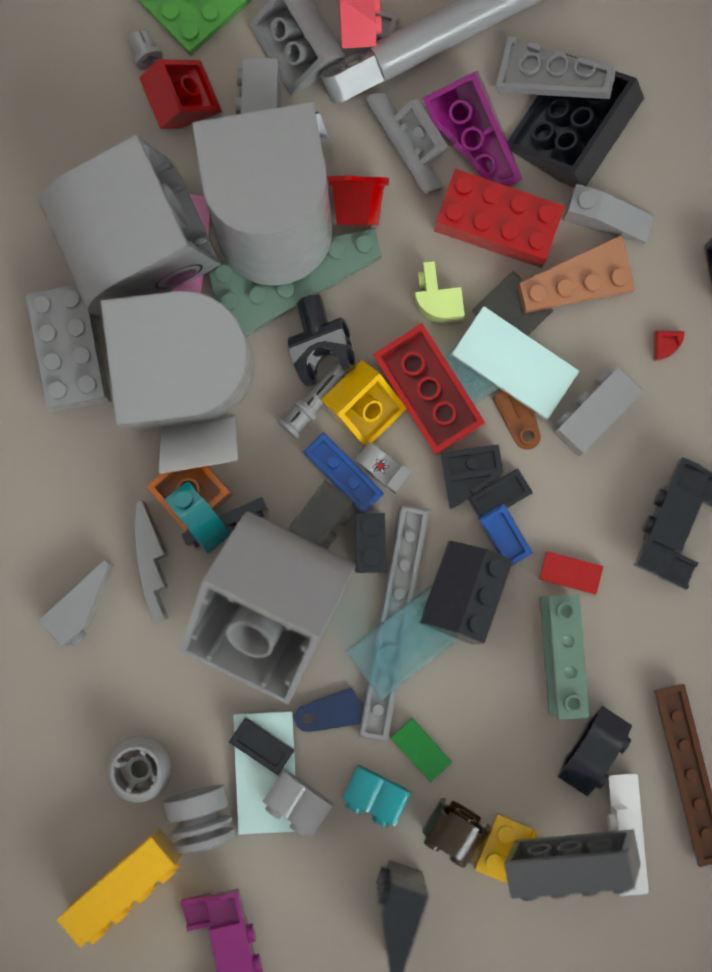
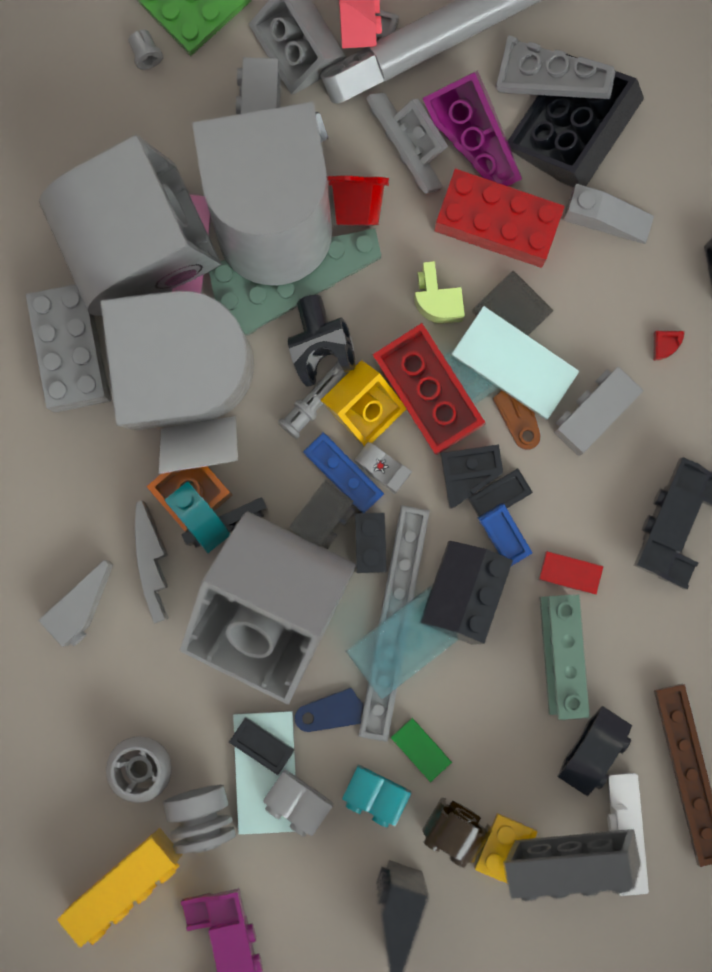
red slope [139,59,222,129] -> none
nougat wing [517,235,635,313] -> none

